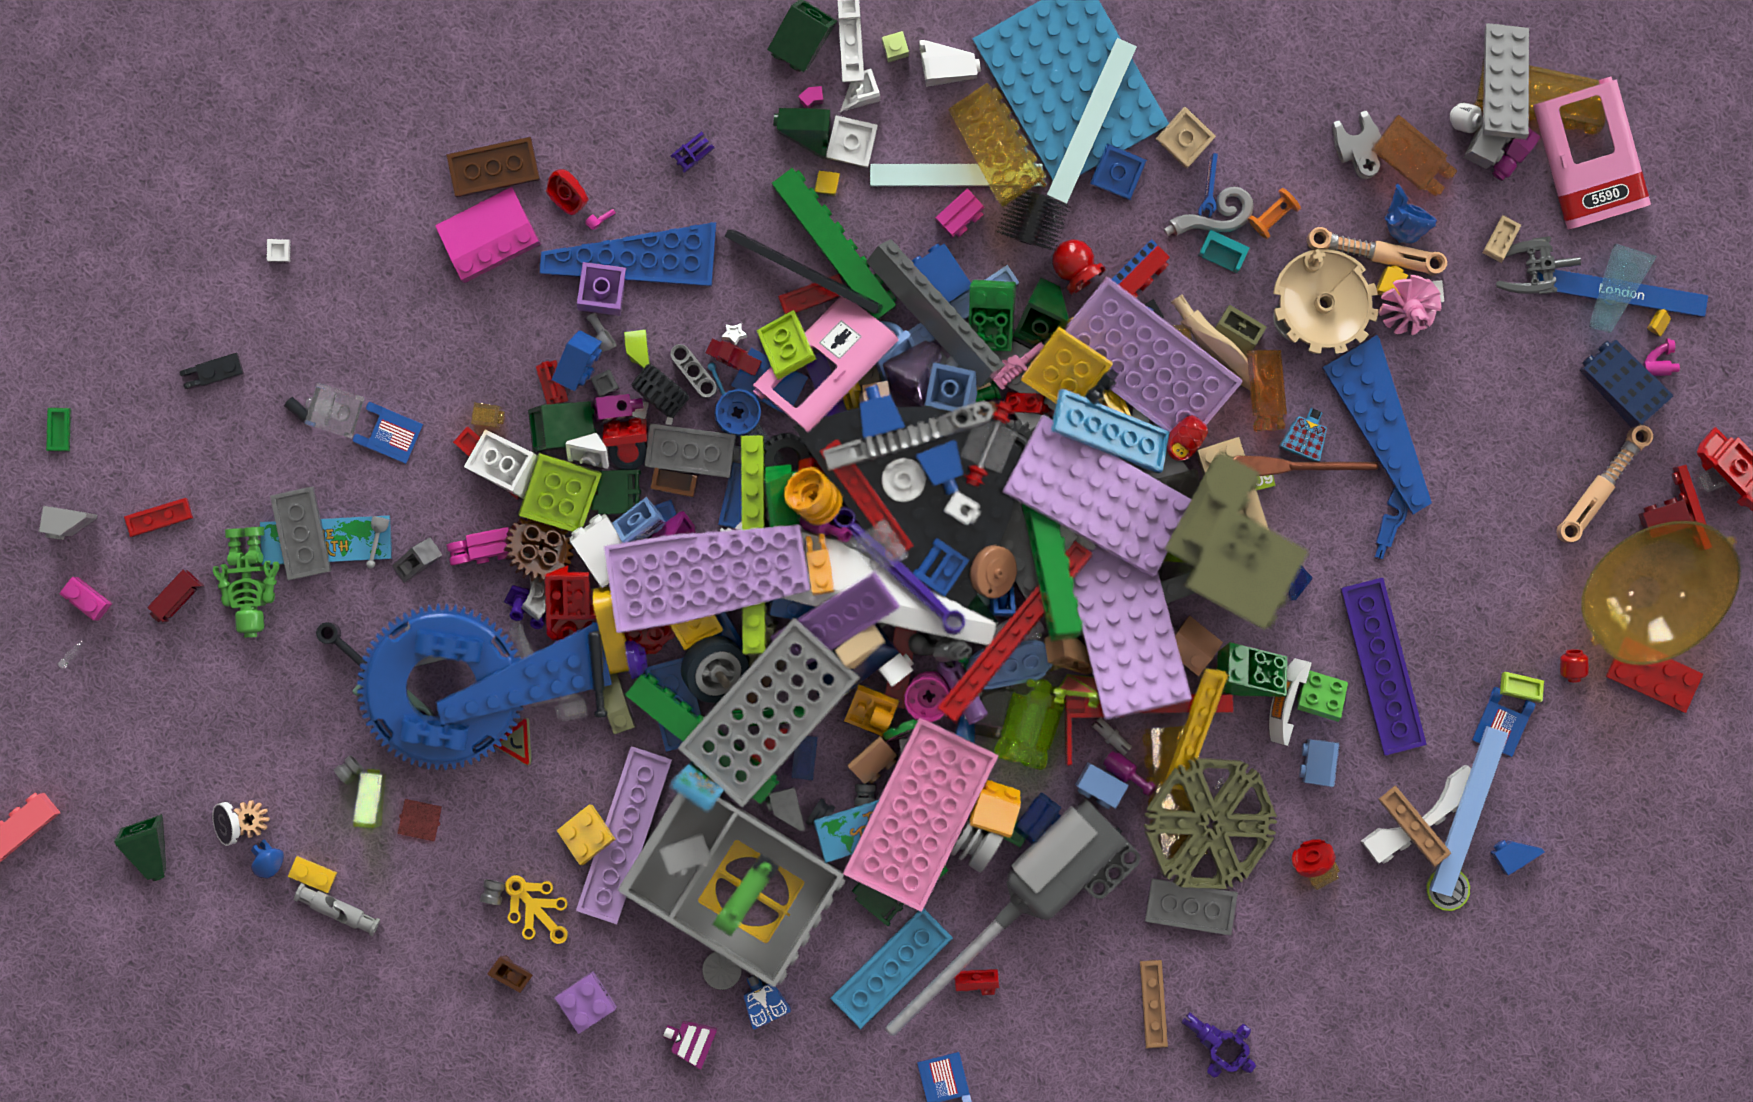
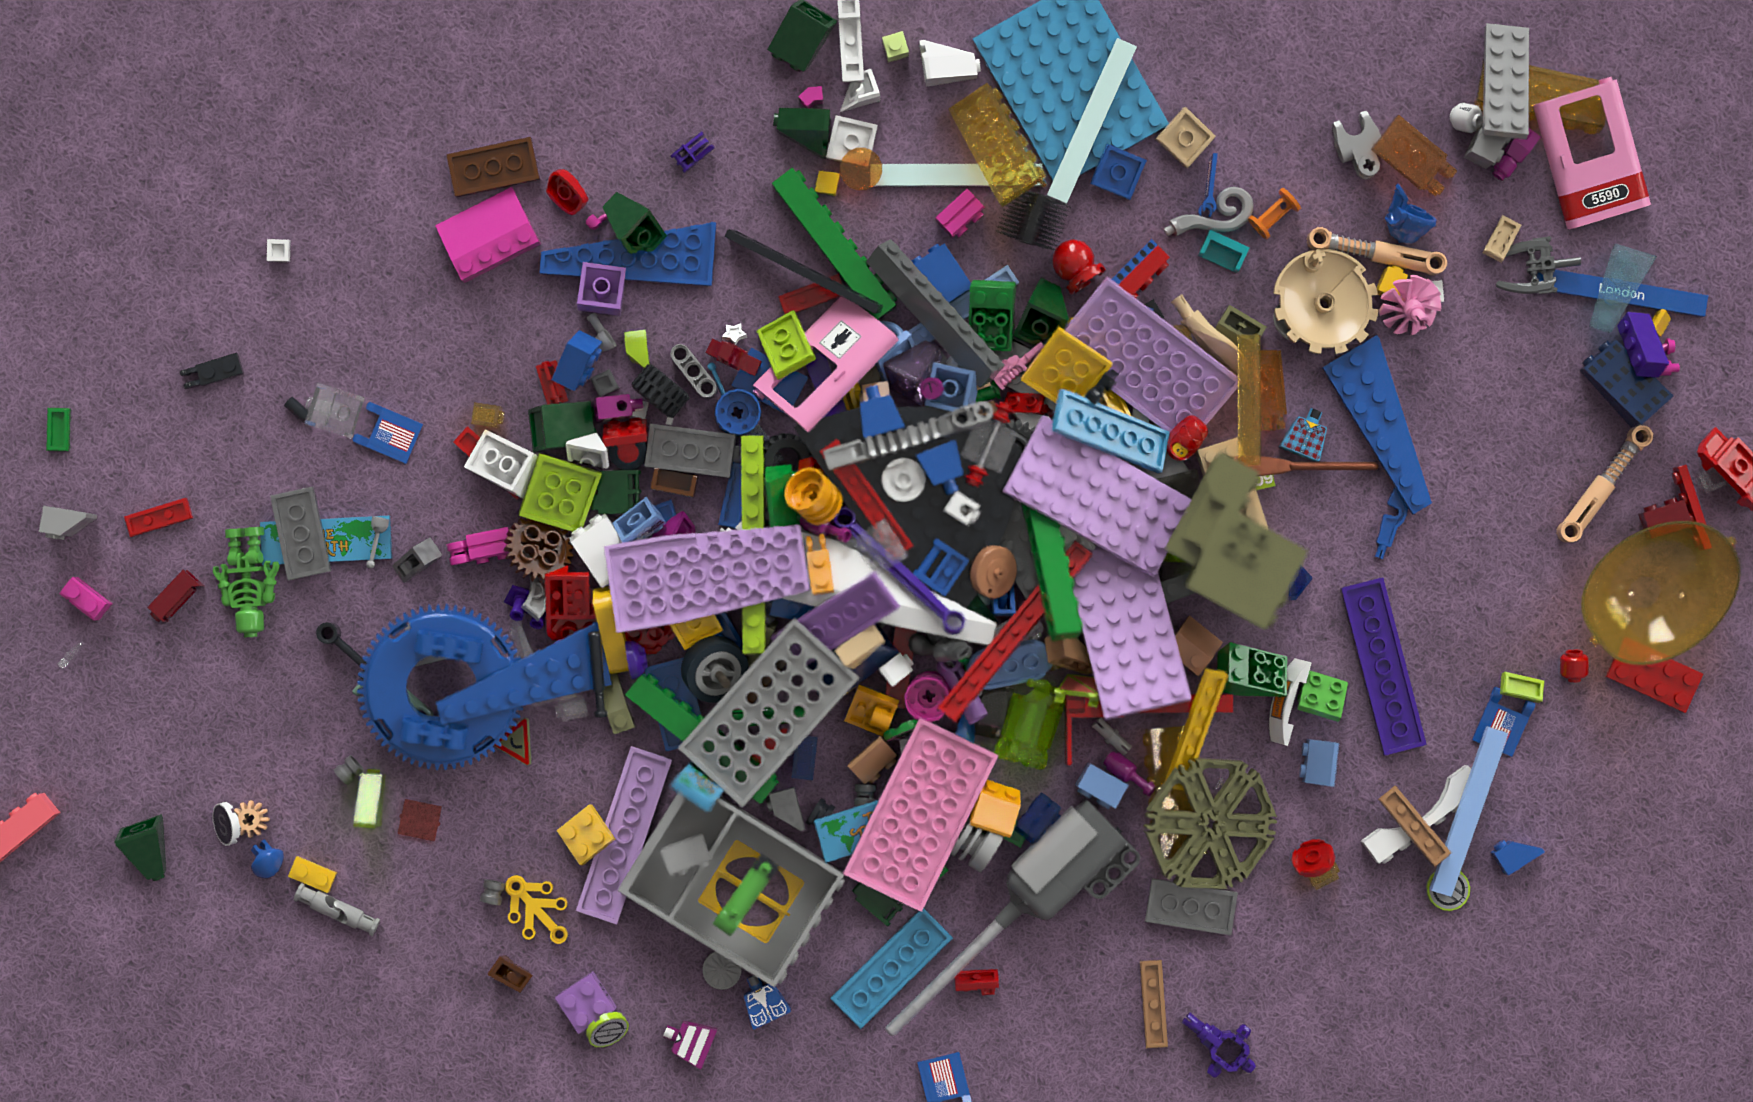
none -> tile [586,1012,629,1047]
none -> dark green slope [602,192,667,254]
none -> clear orange tile [840,147,883,190]
none -> magenta tile [920,377,943,399]
none -> clear yellow plate [1237,334,1261,466]
none -> dark purple brick [1617,312,1669,378]

